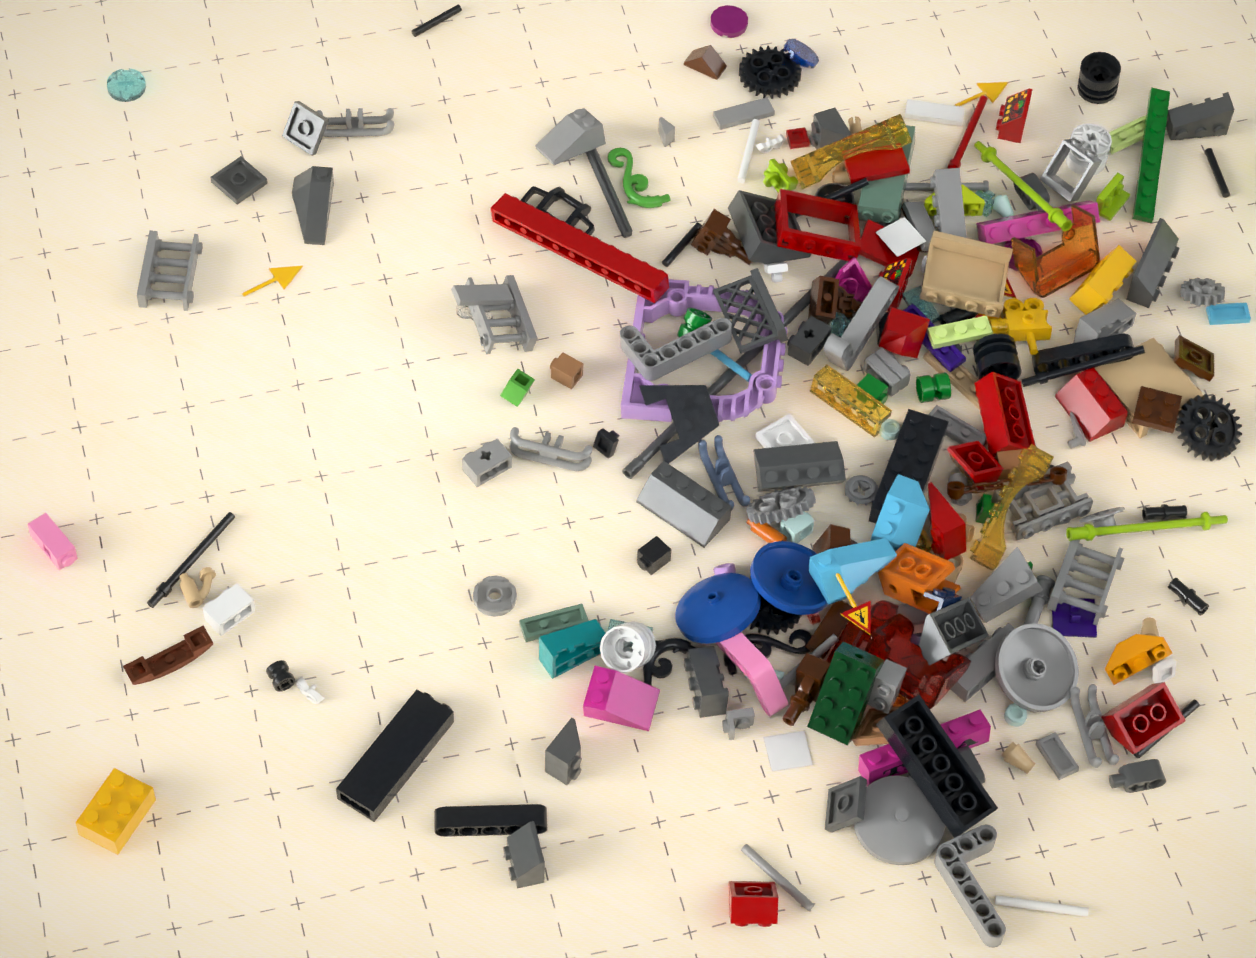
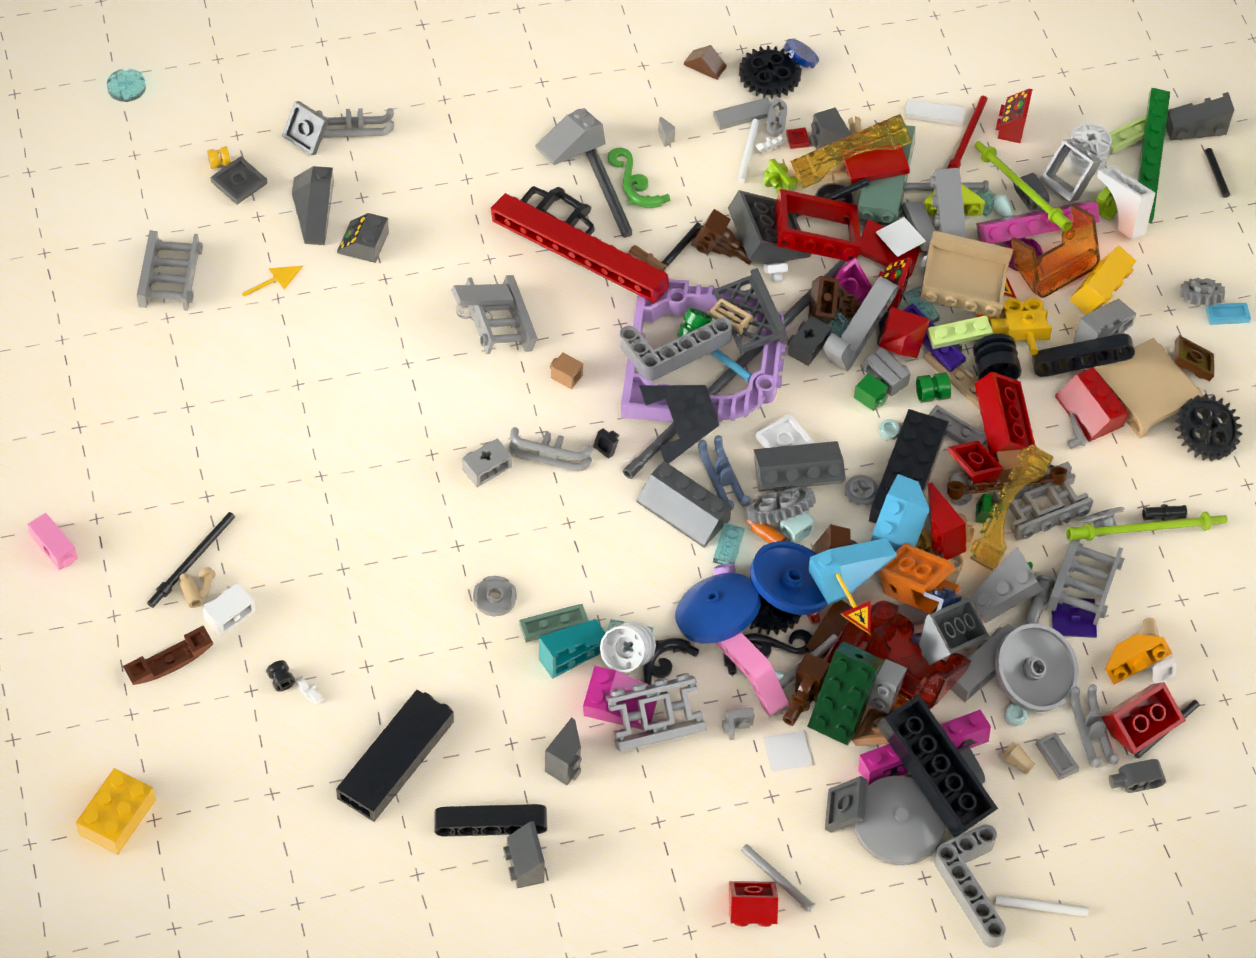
black bar [411,4,462,37] -> none
bright green brick [500,368,535,407] -> none
black brick [637,536,672,575] -> none
dark grey wedge [684,646,729,718] -> none
magenta tile [710,5,748,38] -> none
clear yellow fence [810,365,892,438] -> none
black hinge [939,308,978,325] -> none
yellow piece [955,82,1008,106] -> none
black bar [1021,345,1145,387] -> none
black wheel [1077,52,1121,104] -> none
dark grey slope [1126,218,1180,308] -> none
reddish brown plate [1132,386,1182,434] -> none
black pin [1168,578,1209,616] -> none
none -> yellow wheel [207,146,231,169]
none -> dark grey slope [337,213,389,263]
none -> light grey fence [606,673,707,752]
none -> medium nougat axle [629,245,667,271]
none -> tan tile [708,298,754,334]
none -> clear light blue plate [713,523,745,564]
none -> light grey beam [766,99,787,137]
none -> white arch [1097,166,1155,239]

